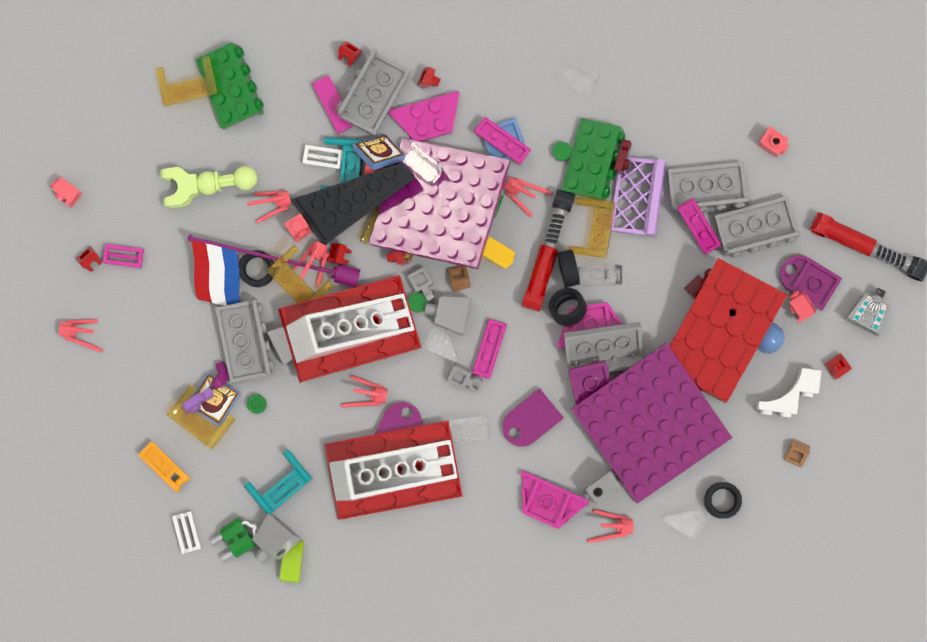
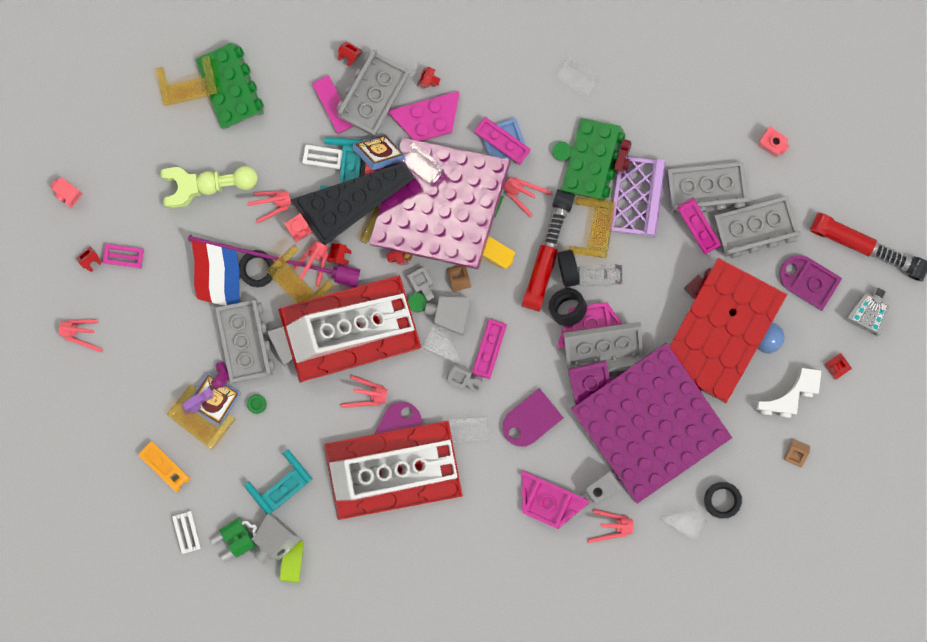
coral brick [788,290,816,323] -> none

